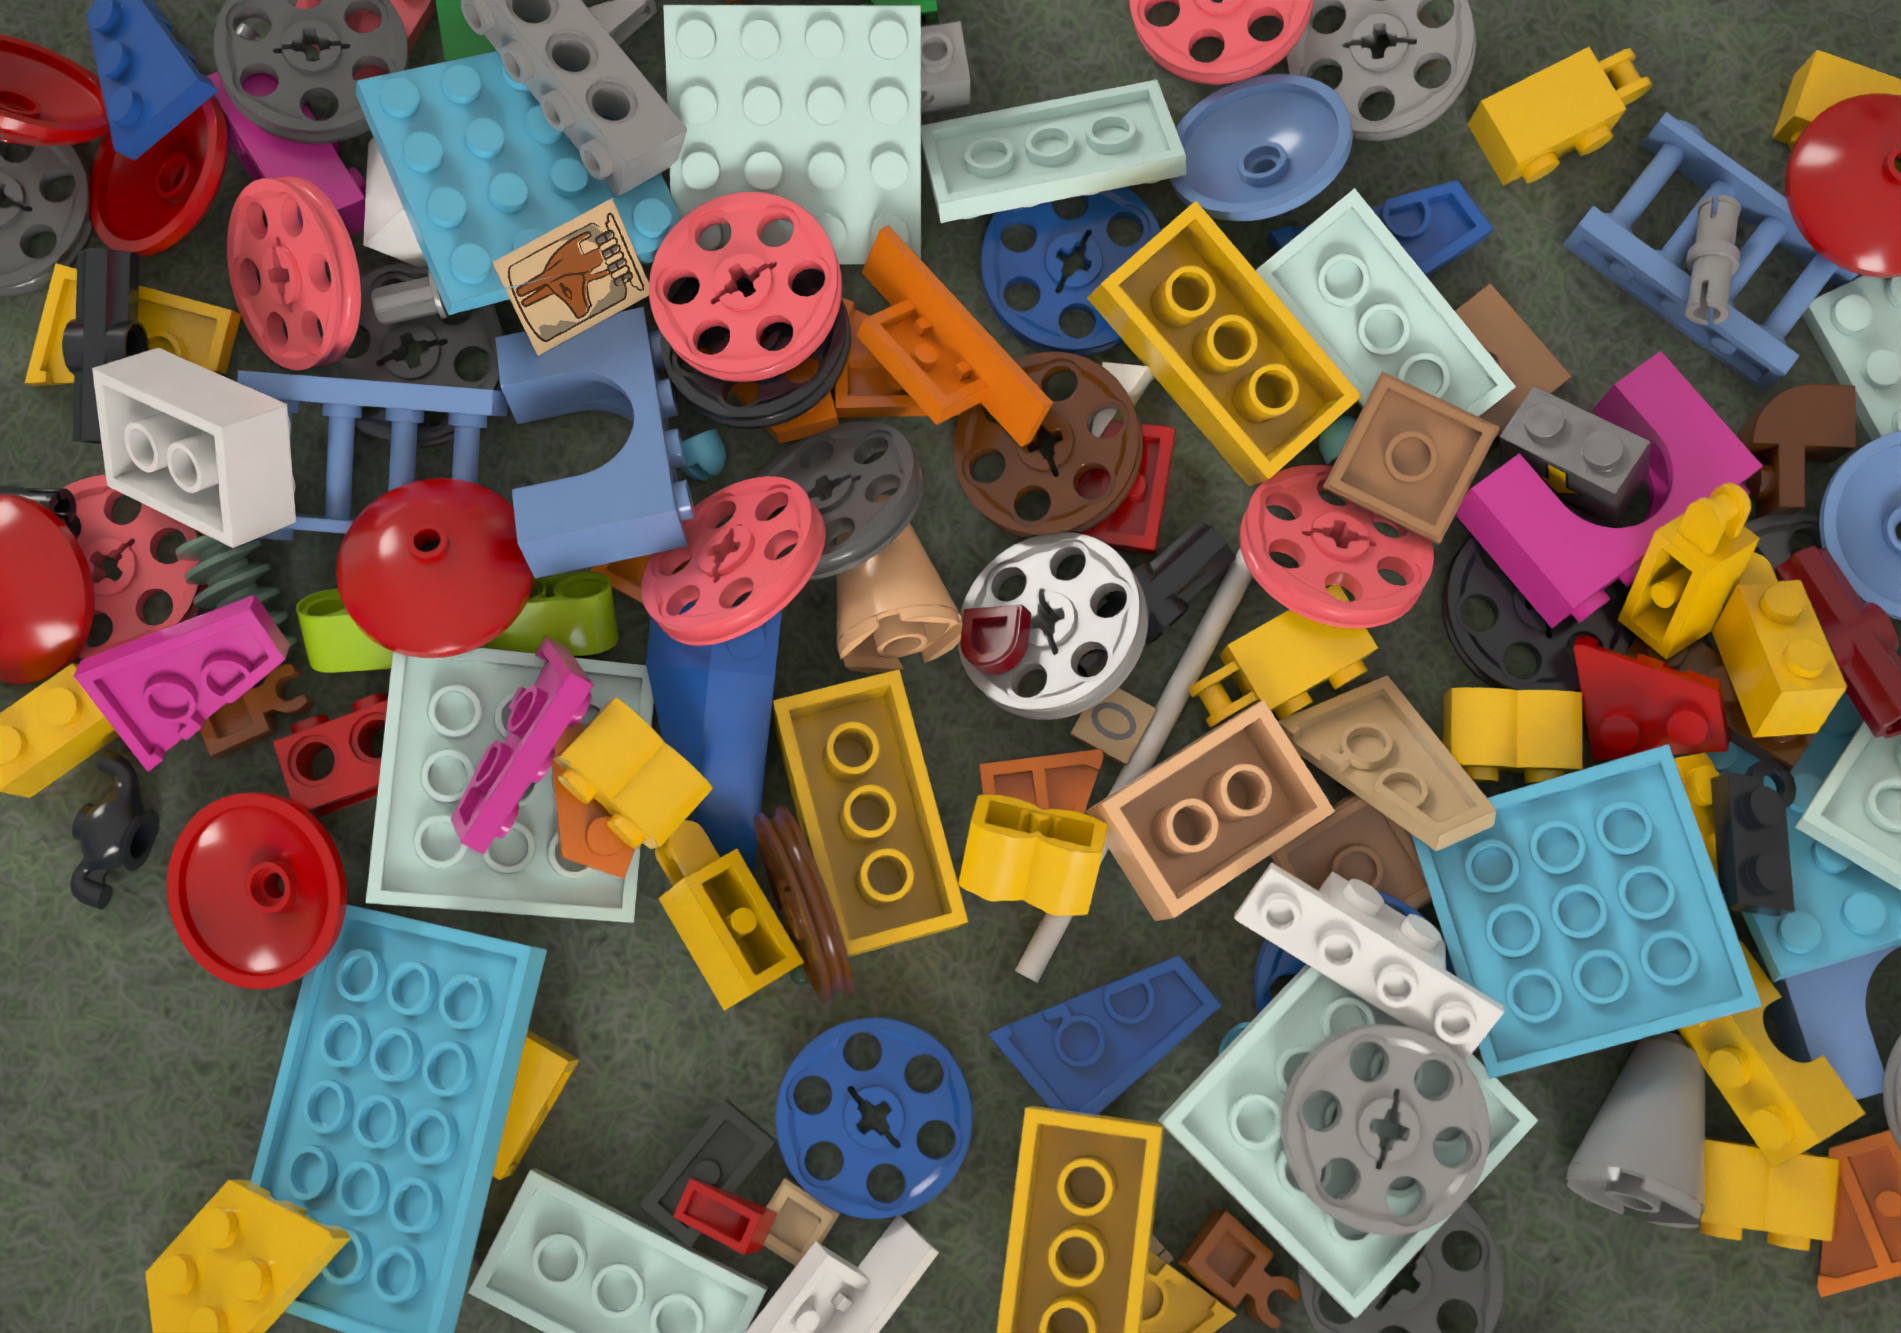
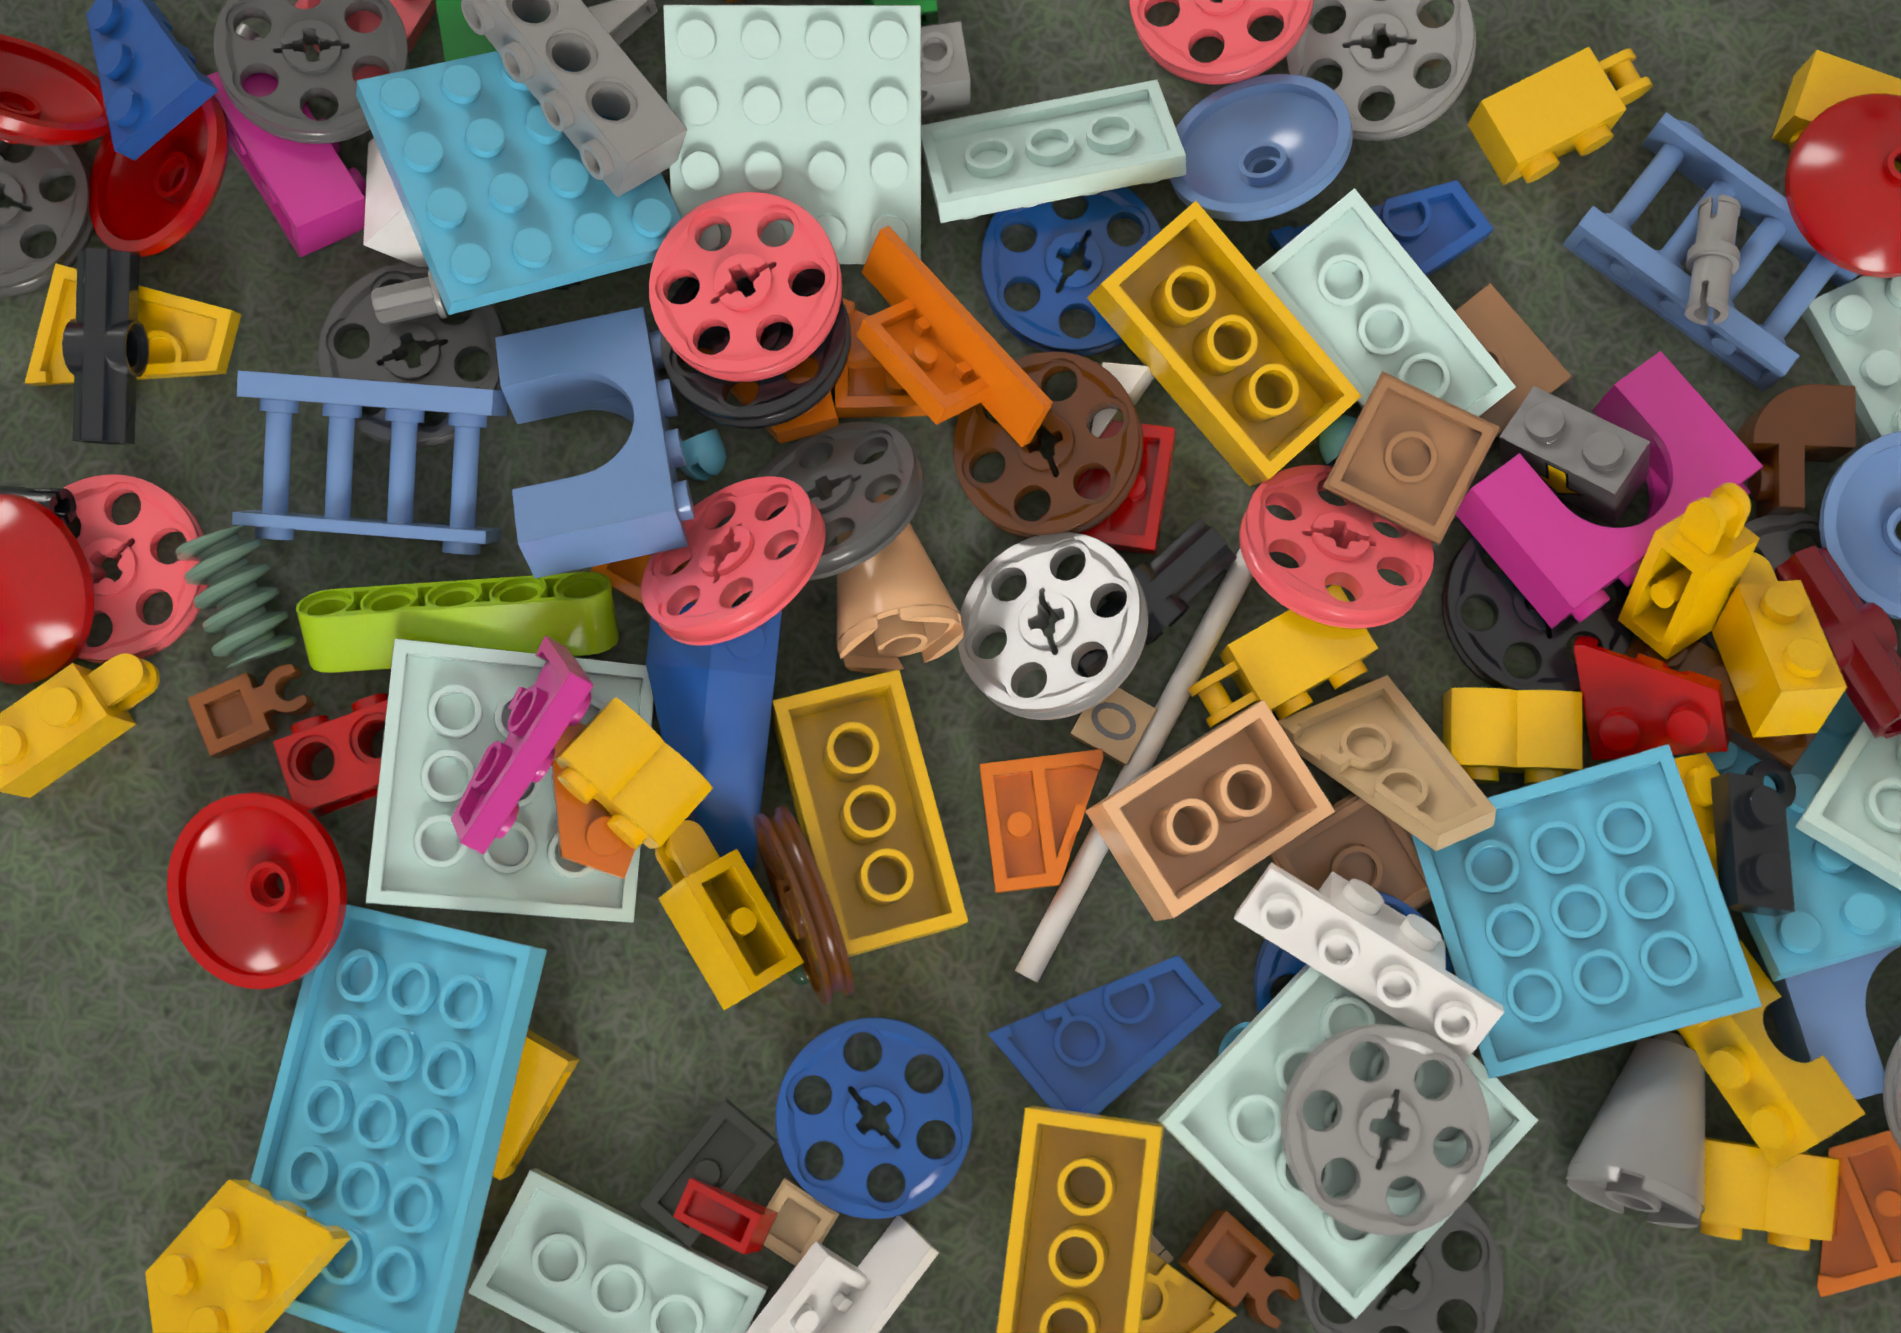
black piece [70,749,160,910] -> none
dark pink wing [74,595,290,772] -> none
white brick [92,348,296,548] -> none
coral wedge [227,176,361,371] -> none
red dish [336,478,535,658] -> none
sticker [492,198,649,356] -> none
yellow brick [958,795,1108,916] -> none
dark red tile [960,604,1032,675] -> none

